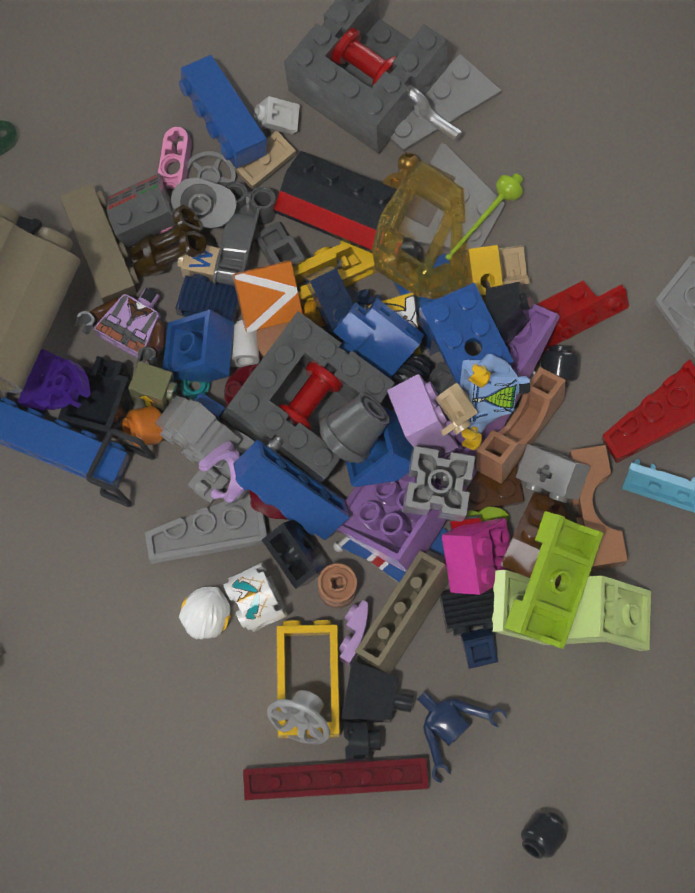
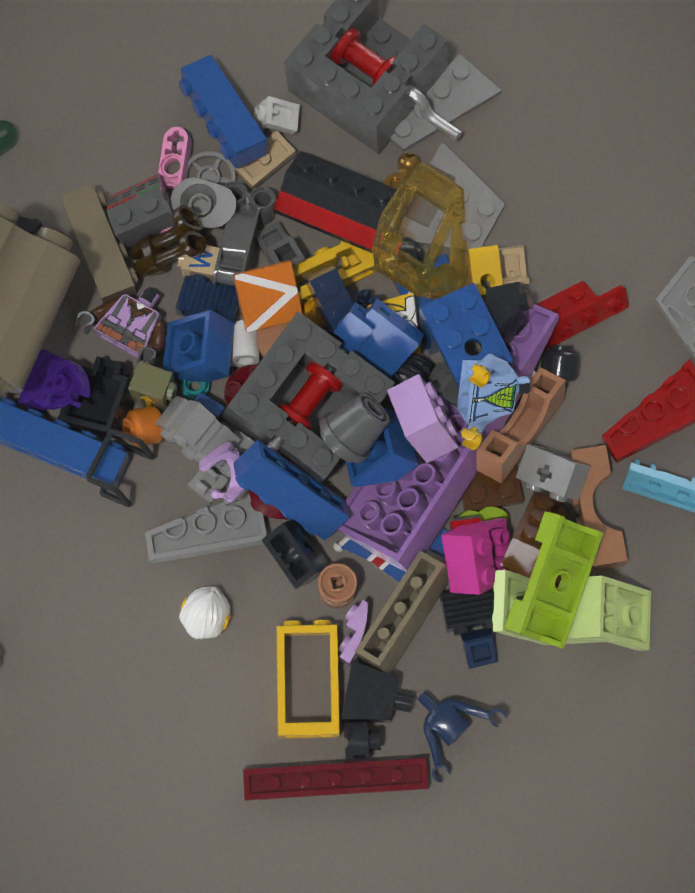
white brick [223,562,287,632] -> none
light grey wheel [267,690,330,744] -> none
light grey brick [402,446,475,522] -> none
tan bracket [435,383,478,436] -> none
lime sword [446,173,523,260] -> none
black head [521,812,567,859] -> none

